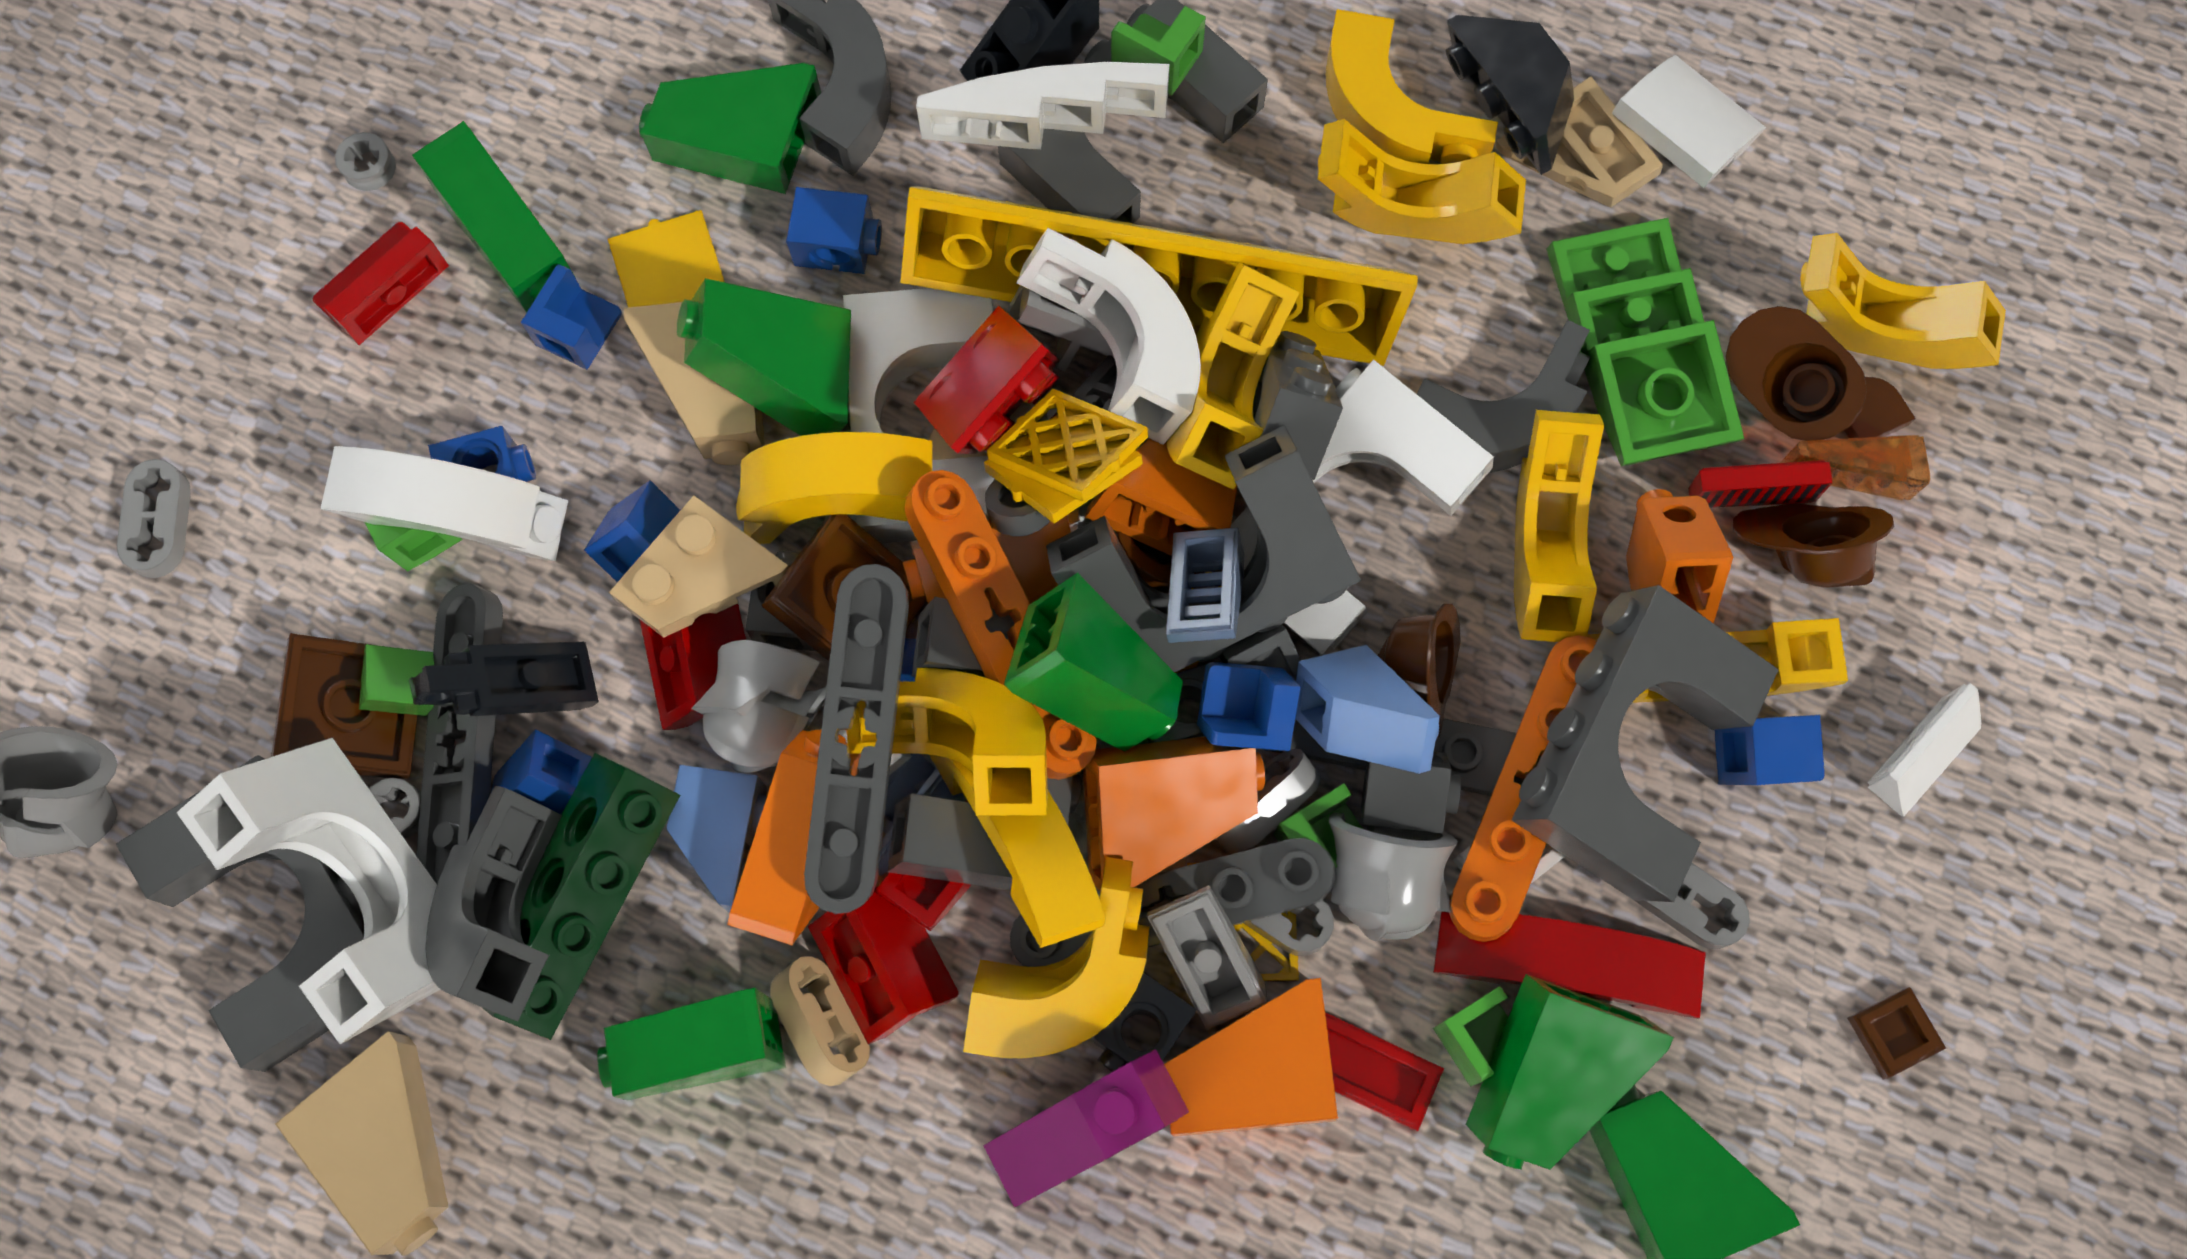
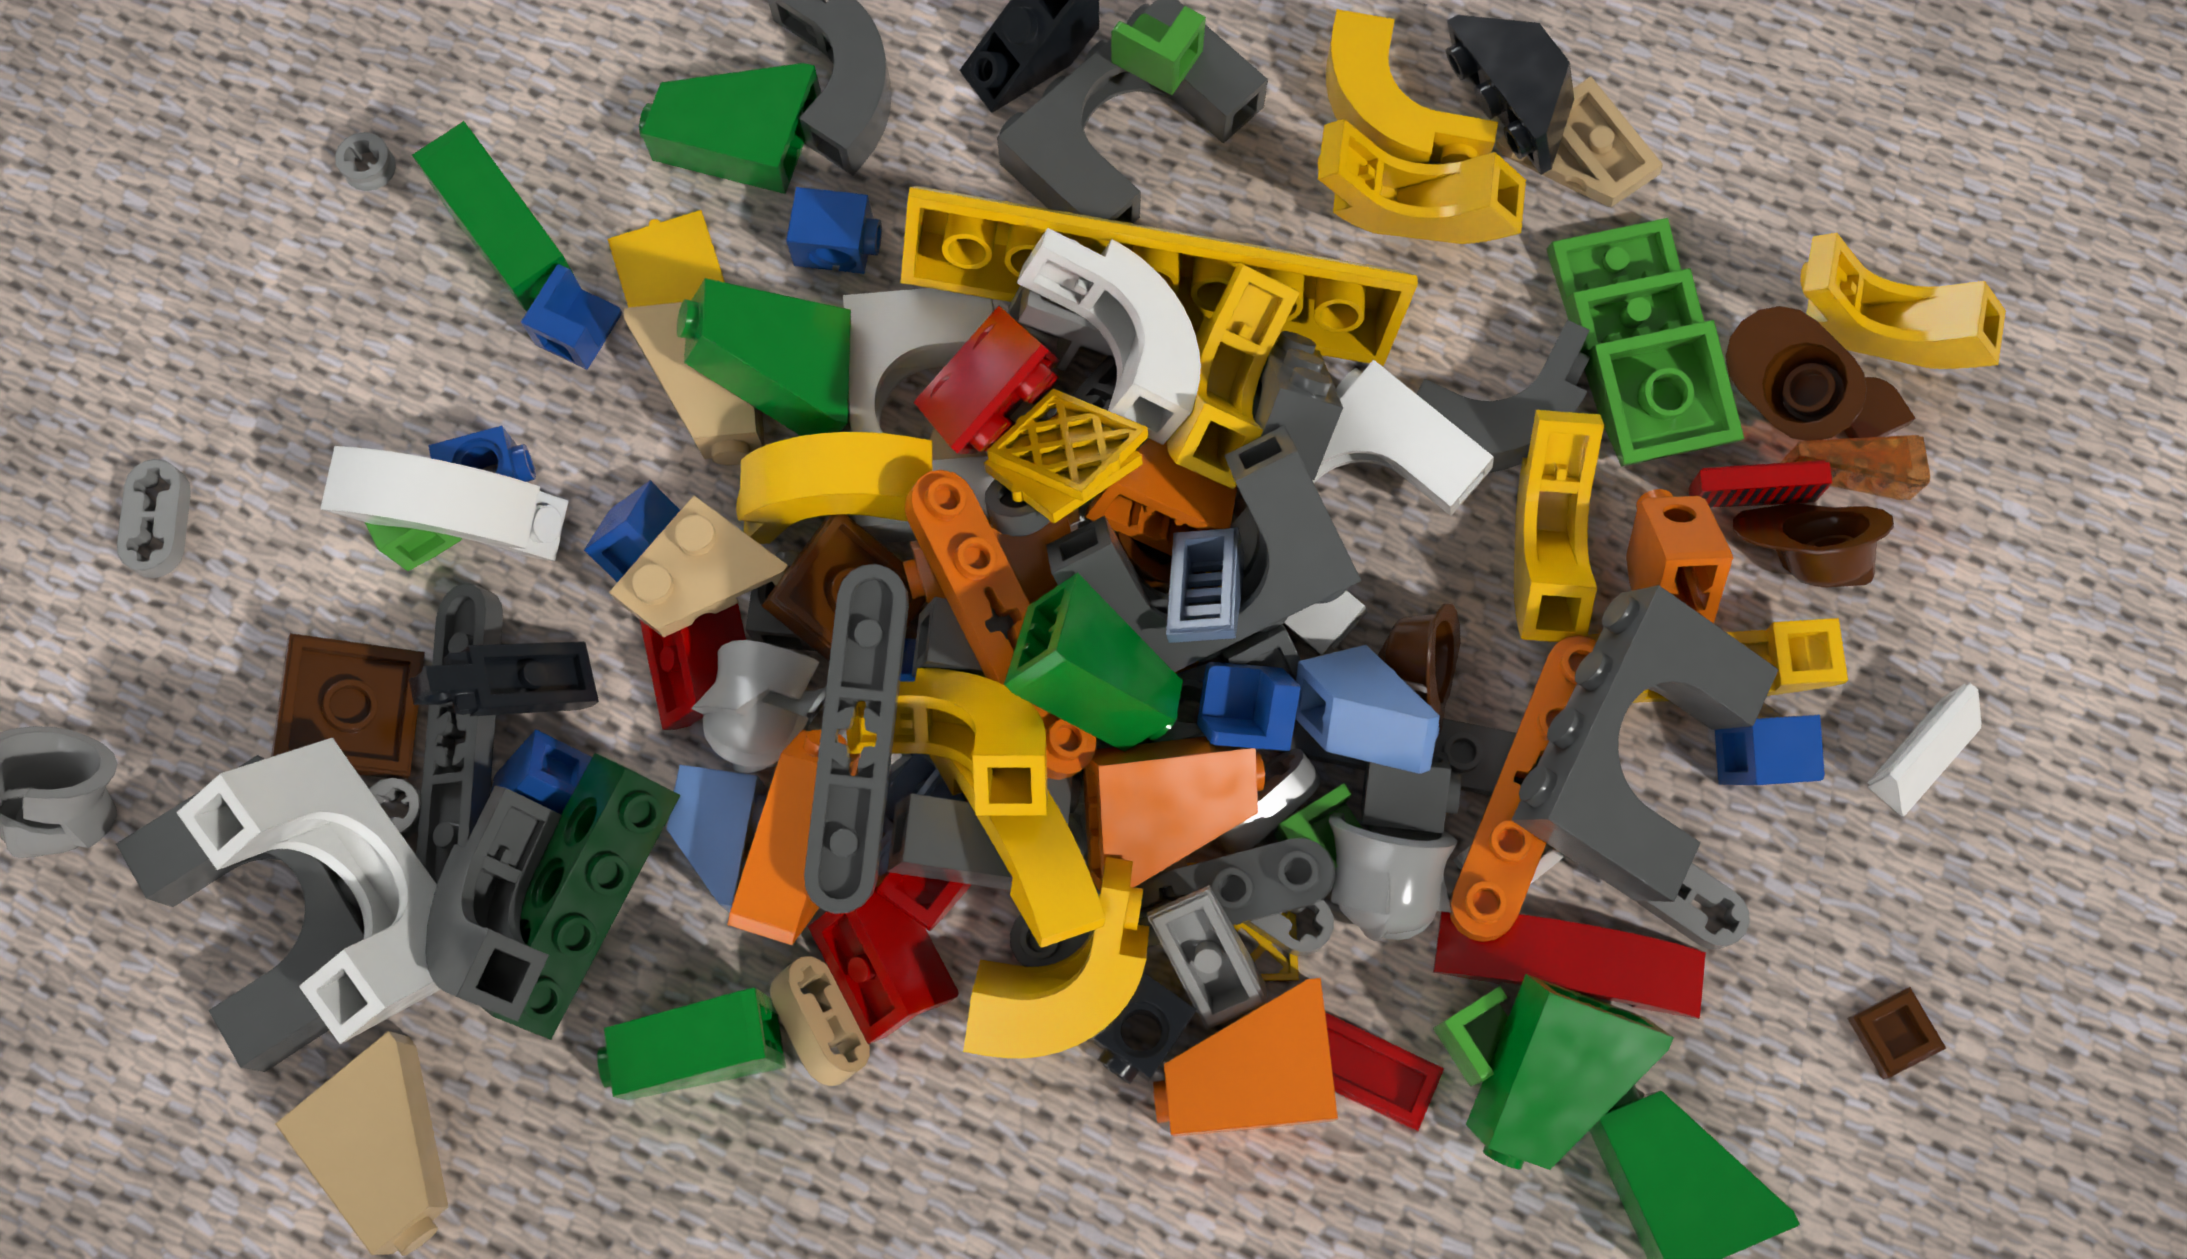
red panel [313,222,449,345] -> none
bright green slope [359,644,434,716] -> none
white slope [916,62,1169,150] -> none
magenta slope [983,1049,1189,1207] -> none
white slope [1612,55,1766,188] -> none

